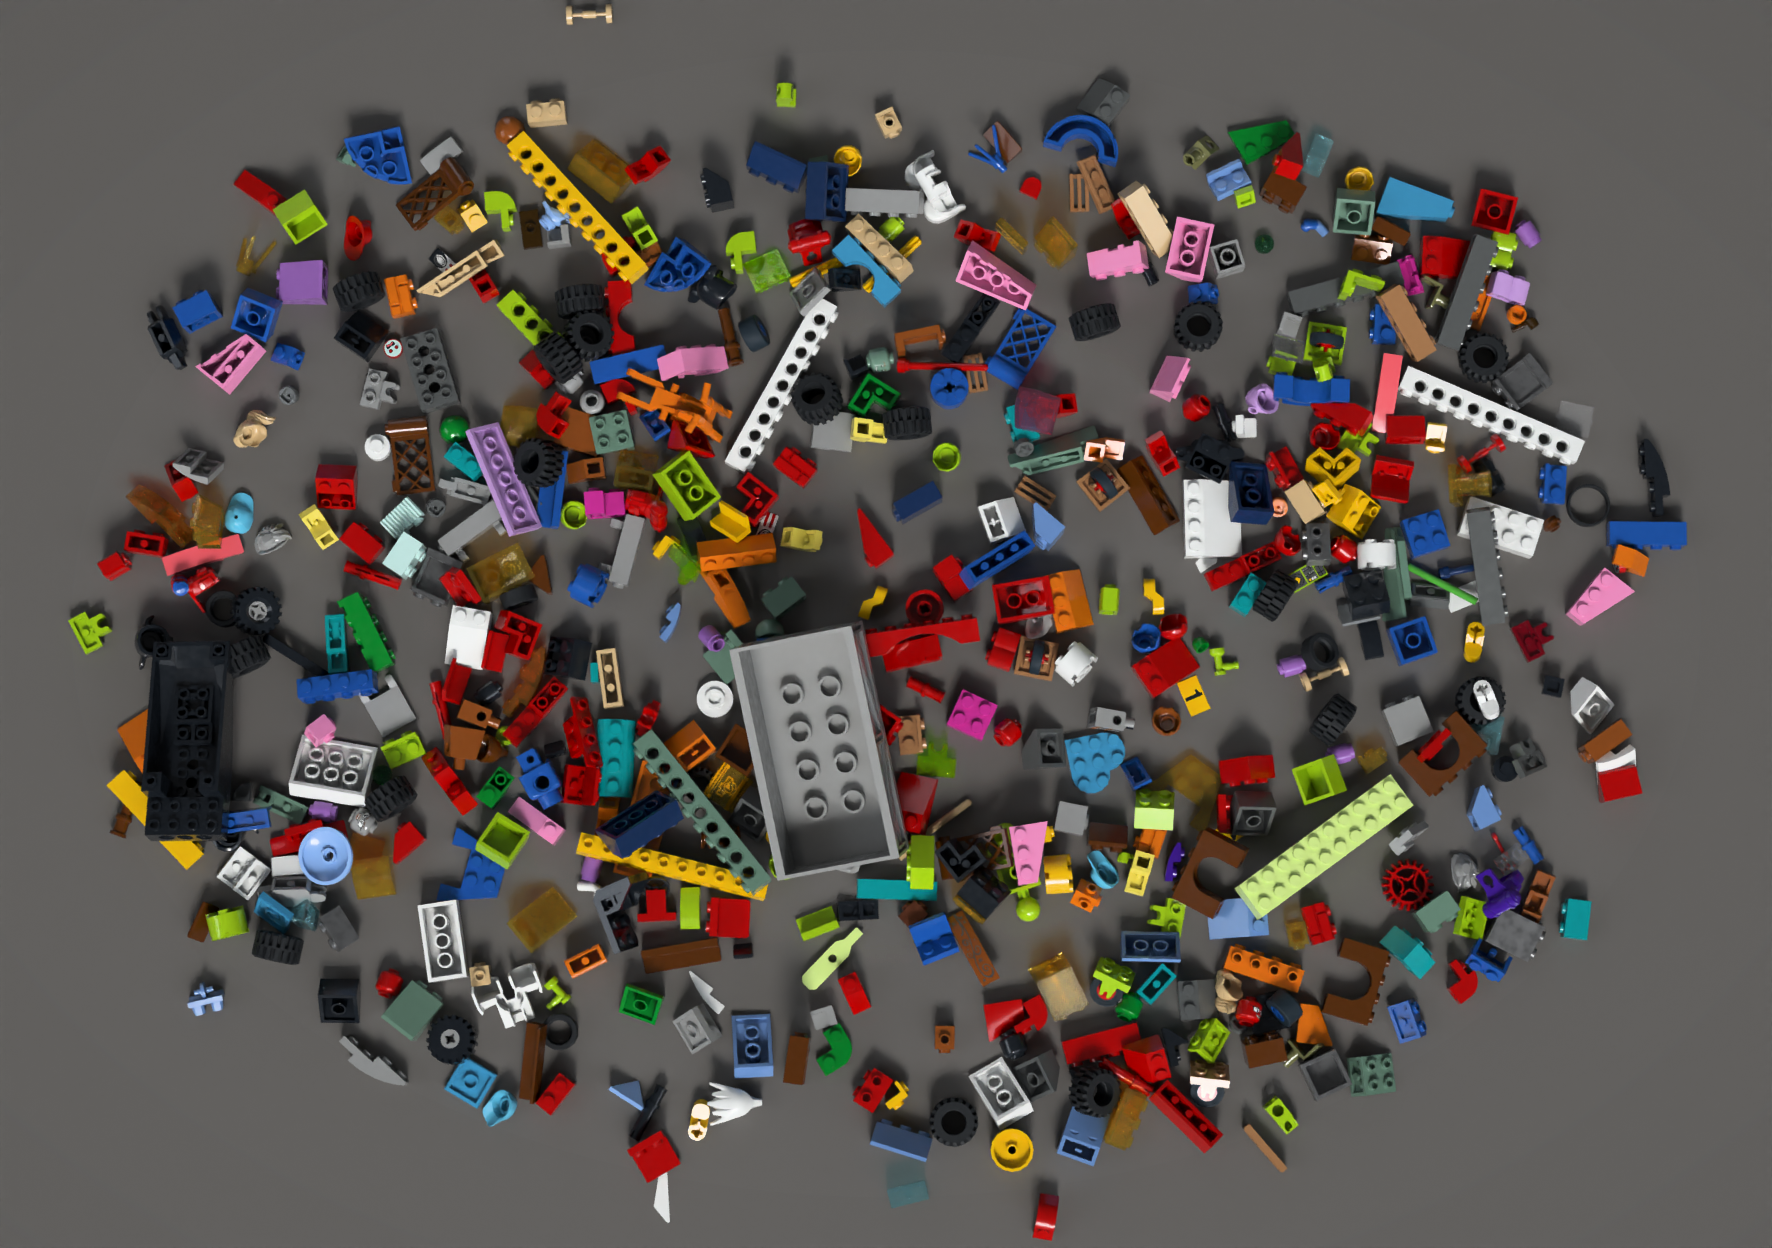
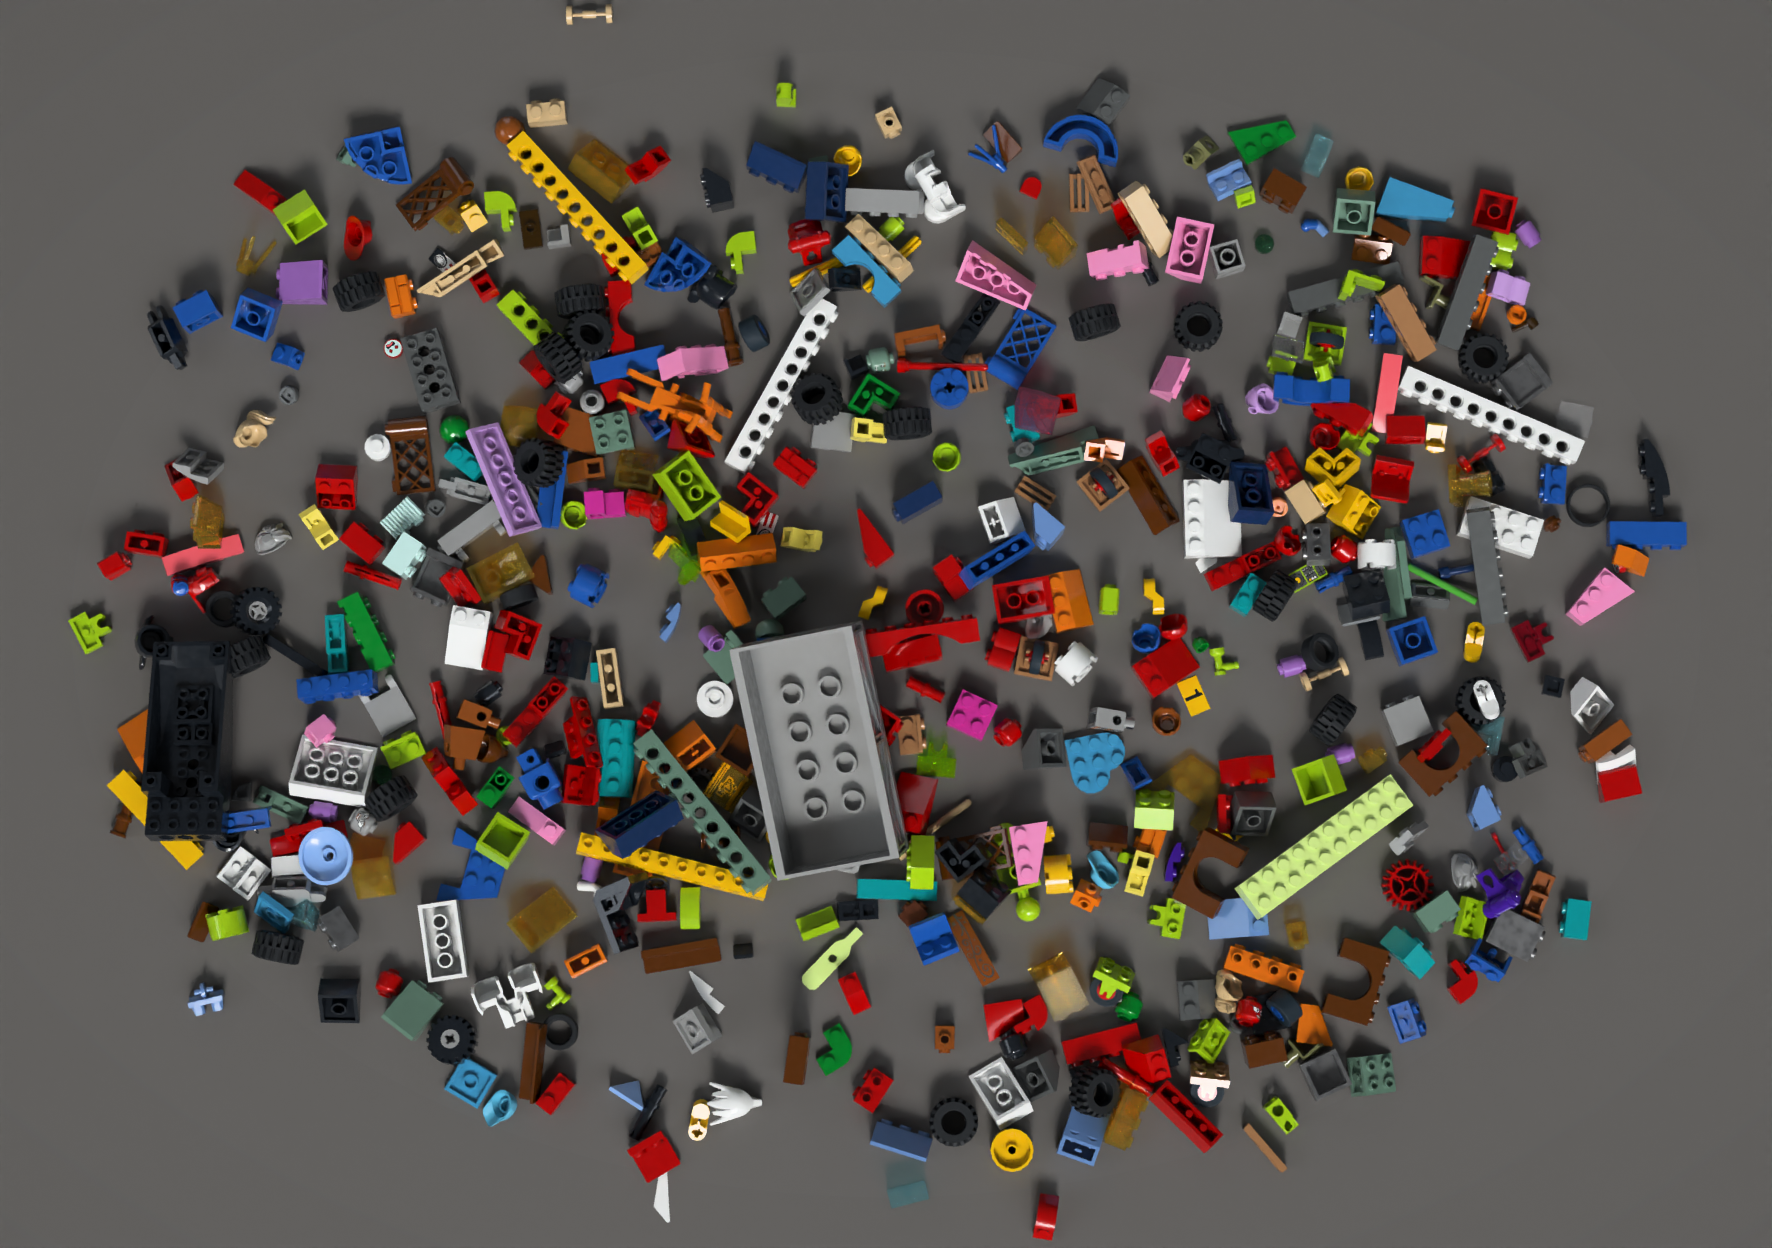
clear orange slope [126,485,197,549] -> none
bright pink wedge [195,334,266,395] -> none
medium azure cap [224,493,254,534] -> none
black slope [334,310,390,363] -> none
light grey slope [339,1036,409,1086] -> none
light grey plate [360,368,400,410] -> none
light grey slope [420,136,463,175] -> none
red panel [442,658,472,705] -> none
tan bracket [469,962,492,987] -> none
clear orange slope [502,646,546,718] -> none
light blue animal [539,200,571,231] -> none
light grey brick [598,514,646,589] -> none
green slope [618,983,665,1025] -> none
red bracket [706,897,751,938] -> none
medium blue slope [732,1014,773,1078] -> none
clear neon green hinge [743,249,791,294] -> none
light grey panel [810,1005,838,1030] -> none
yellow bracket [885,1080,909,1110] -> none
red brick [954,220,1001,252] -> none
light grey head [1053,801,1089,836] -> none
medium blue slope [1120,931,1181,963] -> none
teal brick [1136,963,1177,1005] -> none
blue bracket [1188,283,1219,304] -> none
white bracket [1232,415,1257,438] -> none
red slope [1272,132,1303,180] -> none
red brick [1300,902,1337,946] -> none
dark pink hinge [1396,255,1424,296] -> none
white sticker [1448,580,1479,613] -> none

